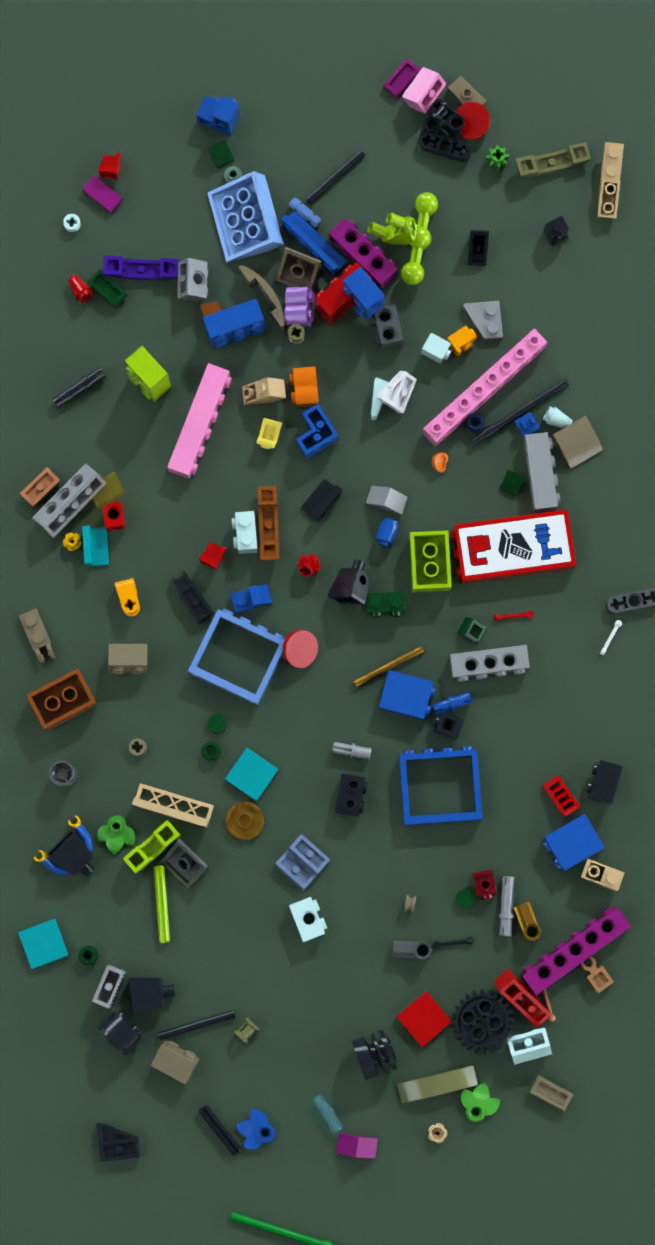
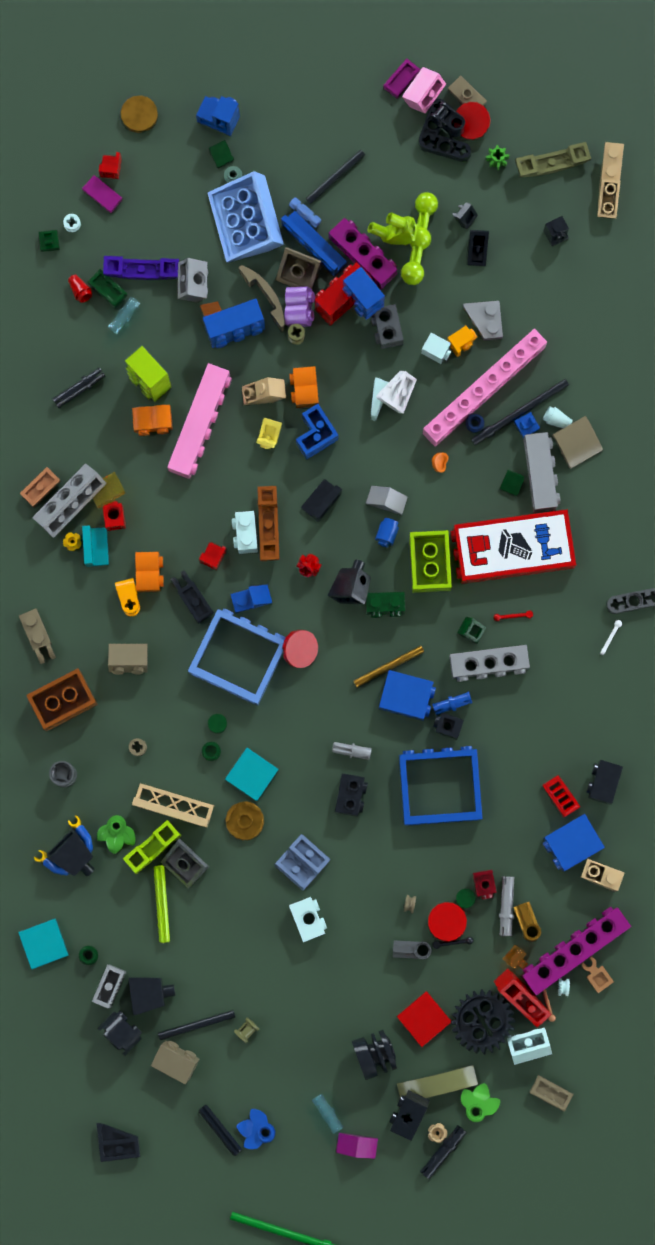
none -> dark green tile [39,230,60,252]
none -> clear light blue pin [108,297,140,334]
none -> pearl gold tile [121,95,158,133]
none -> orange brick [132,405,173,436]
none -> orange brick [135,552,164,592]
none -> black brick [389,1090,430,1141]
none -> black pin [420,1125,467,1180]
none -> red tile [428,902,467,942]
none -> black tile [453,202,478,229]
none -> clear orange tile [502,945,528,969]
none -> light aqua bush [558,978,570,996]

